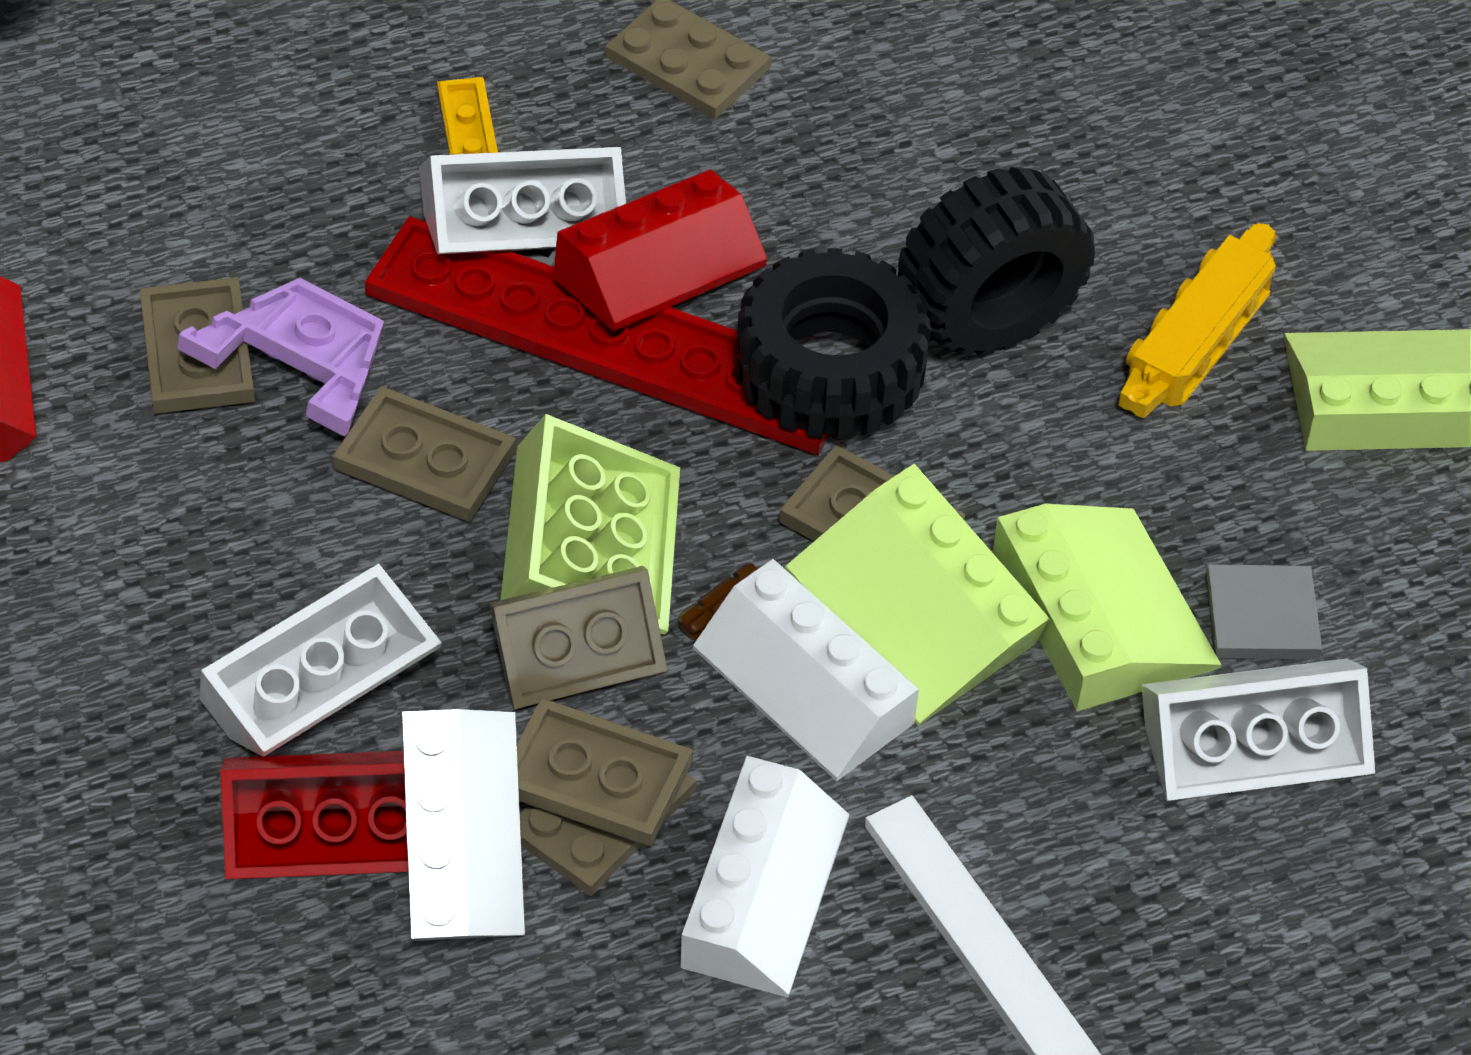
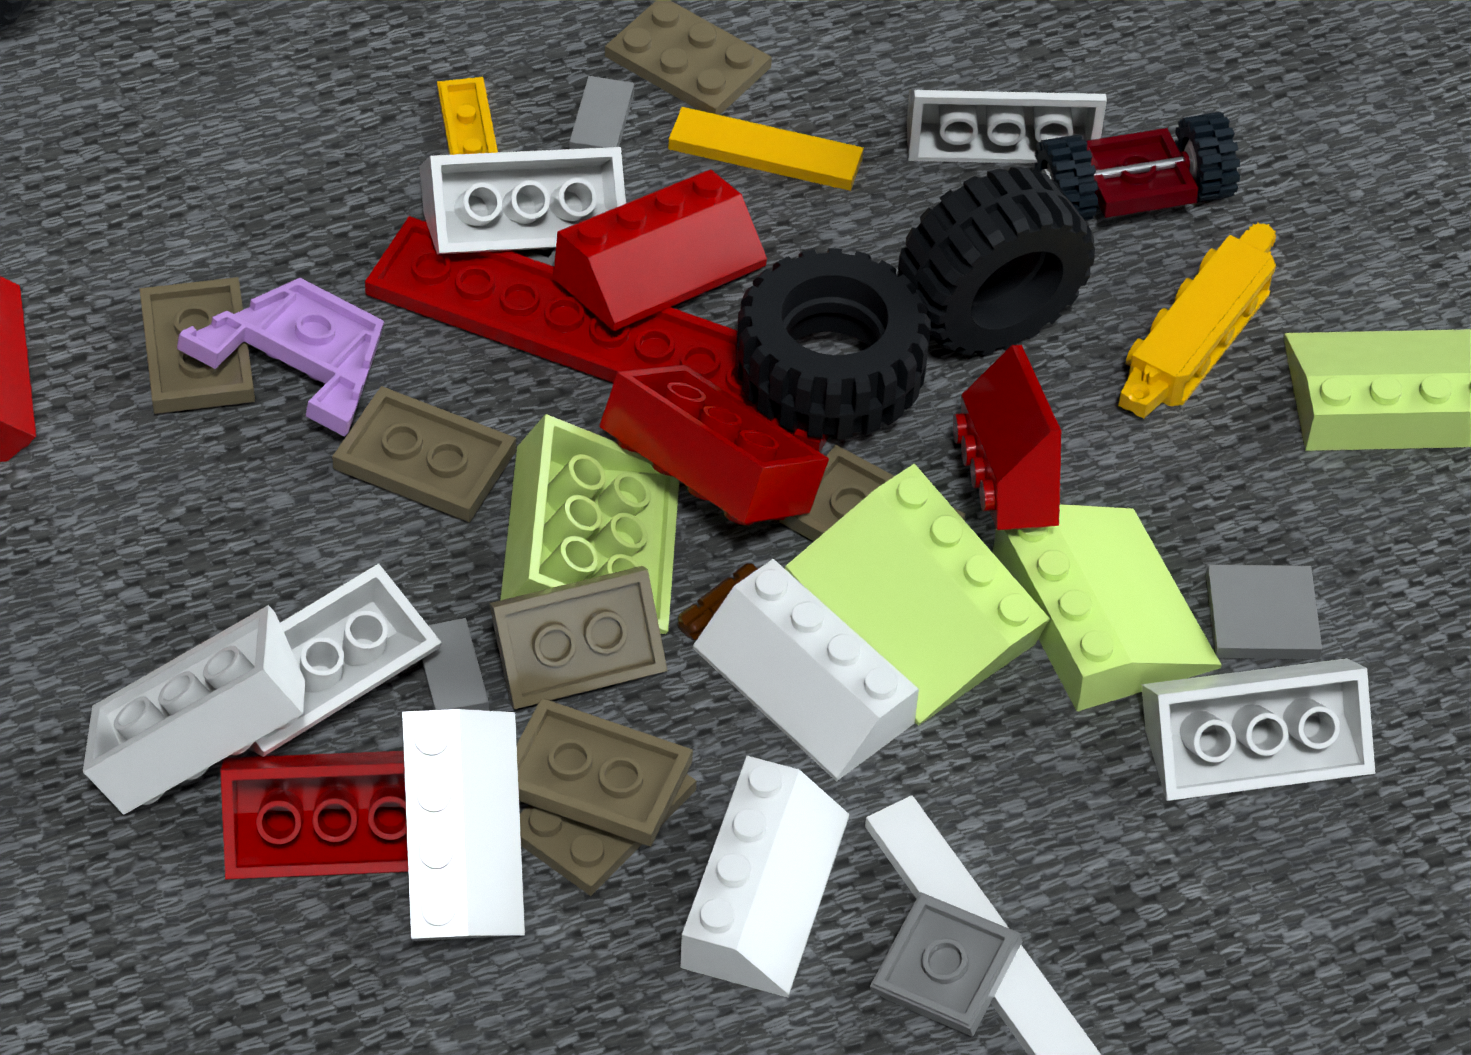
none -> white slope [83,605,305,815]
none -> light grey tile [421,618,489,711]
none -> light grey tile [569,76,634,149]
none -> red brick [599,365,829,525]
none -> yellow tile [668,107,864,191]
none -> light grey tile [870,892,1023,1037]
none -> white slope [907,90,1107,163]
none -> red slope [953,345,1061,530]
none -> plate [1034,112,1240,221]

